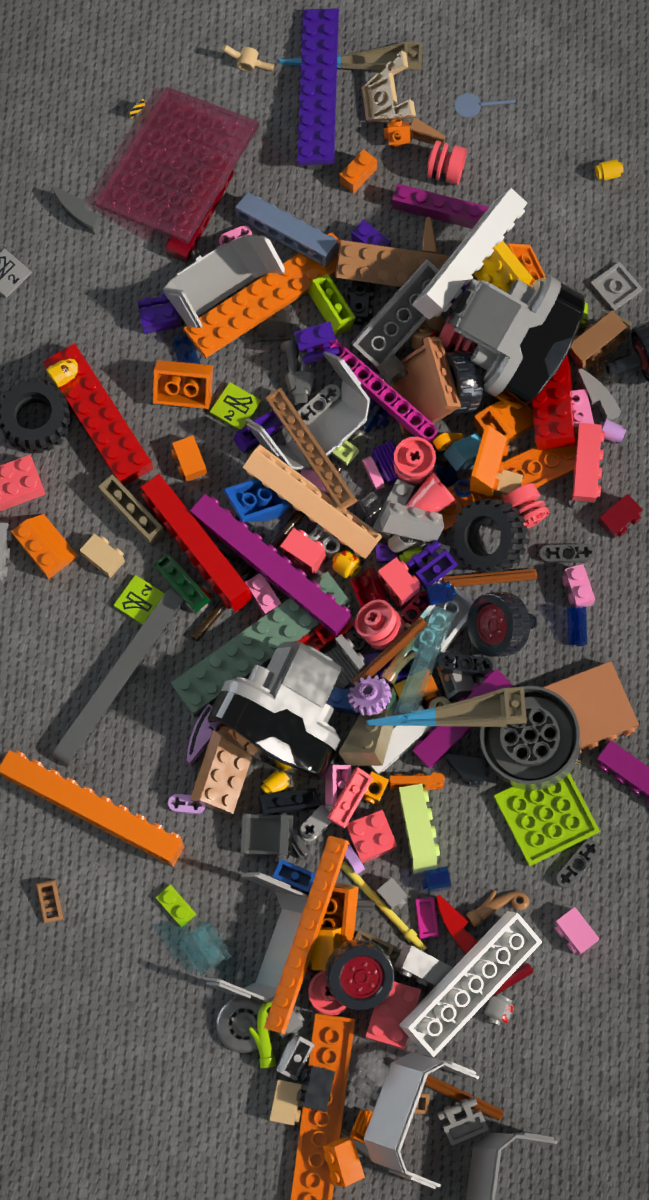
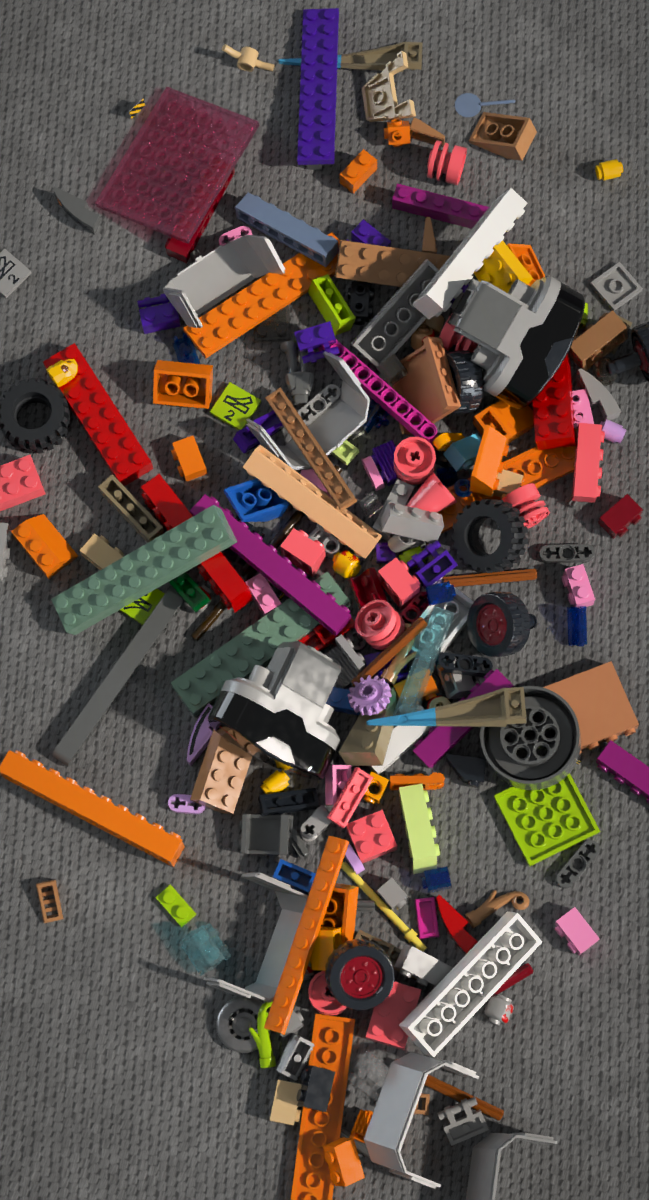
none -> sand green brick [51,505,237,635]
none -> medium nougat slope [469,112,537,161]

